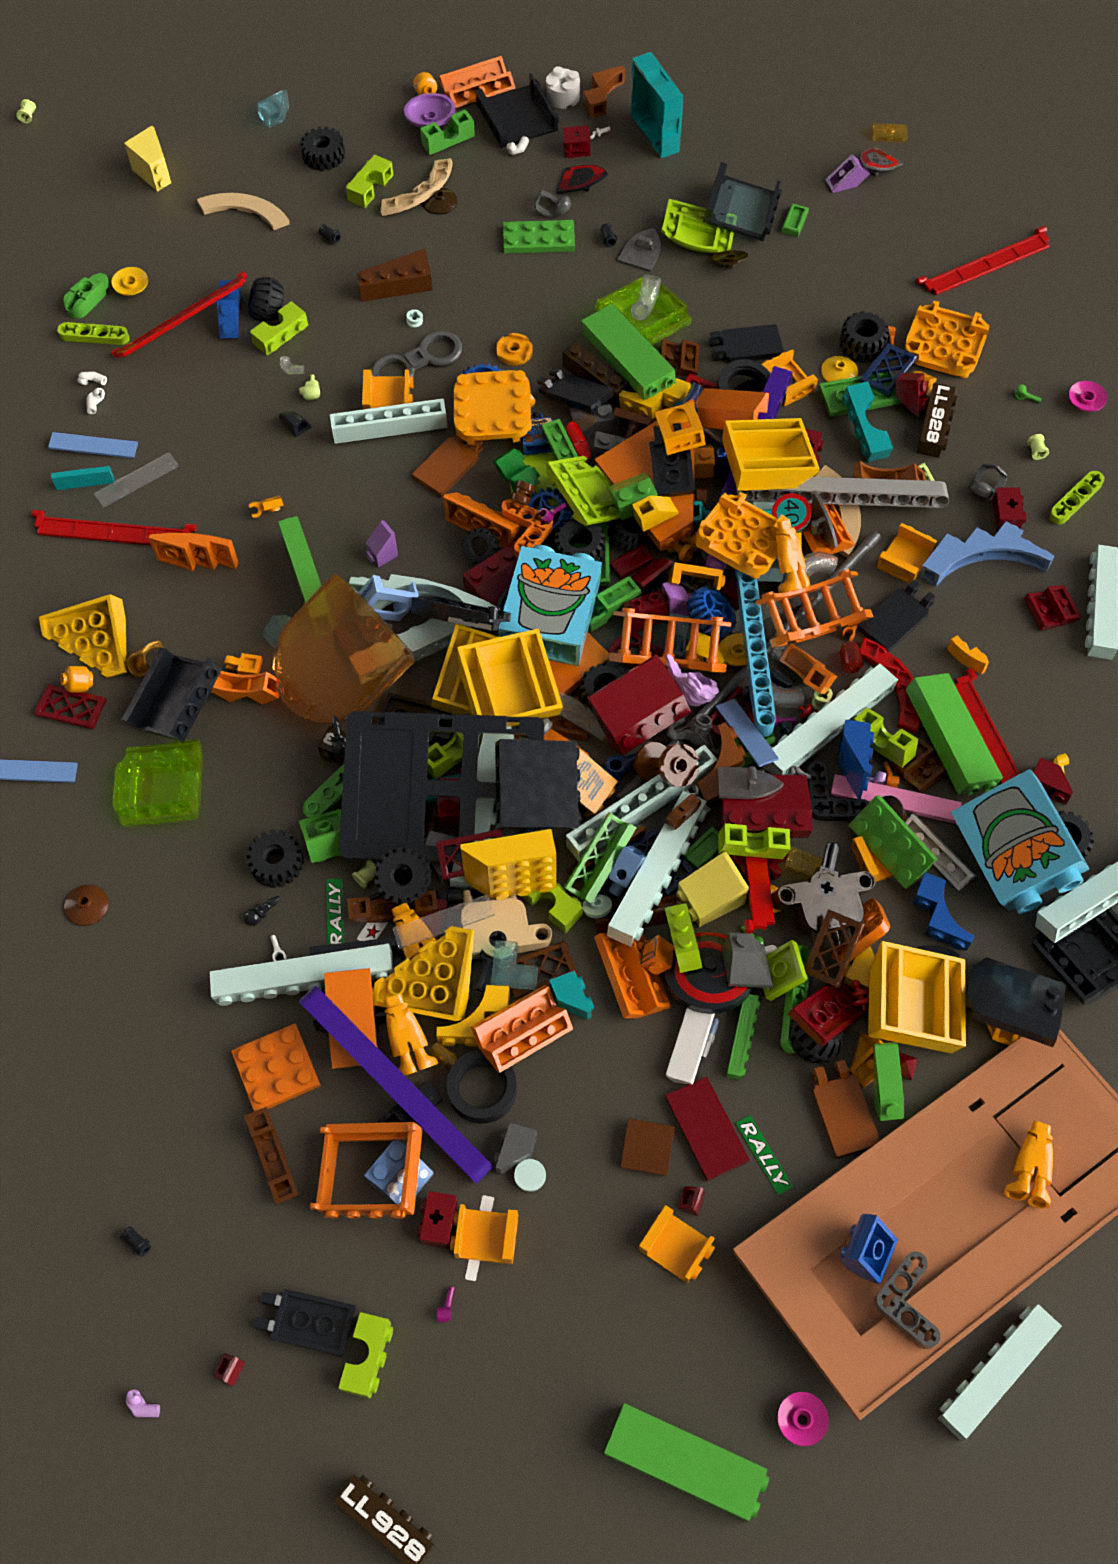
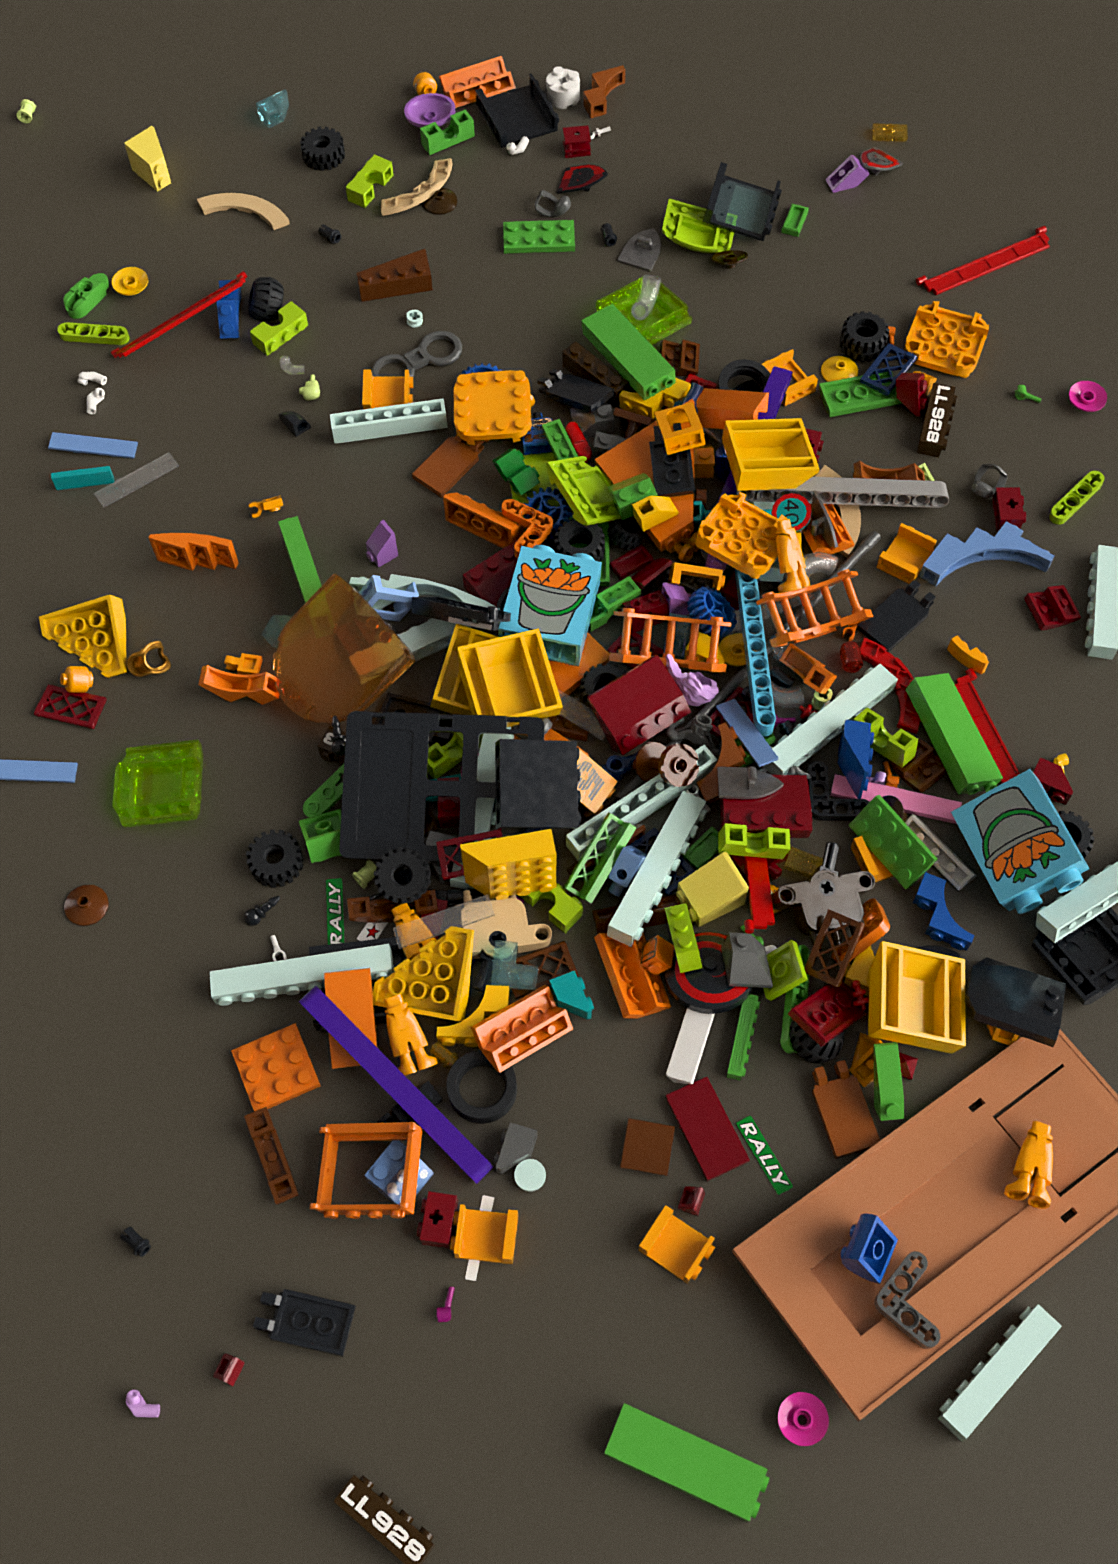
red piece [32,510,197,545] -> none
black panel [121,647,222,743] -> none
lime arch [338,1312,393,1399] -> none
black tyre [461,528,500,564] -> none
light orange tile [496,333,533,366] -> none
reddish brown wheel [511,479,536,505] -> none
magenta hand [538,502,567,523] -> none
light aqua piece [583,894,612,918] -> none
teal tile [630,52,683,158] -> none
reddish brown piece [665,794,702,830] -> none
piece [701,1018,719,1060] -> none
black tile [708,324,784,363] -> none
teal arch [842,381,893,462] -> none
yellowish green bush [1027,434,1049,460] -> none

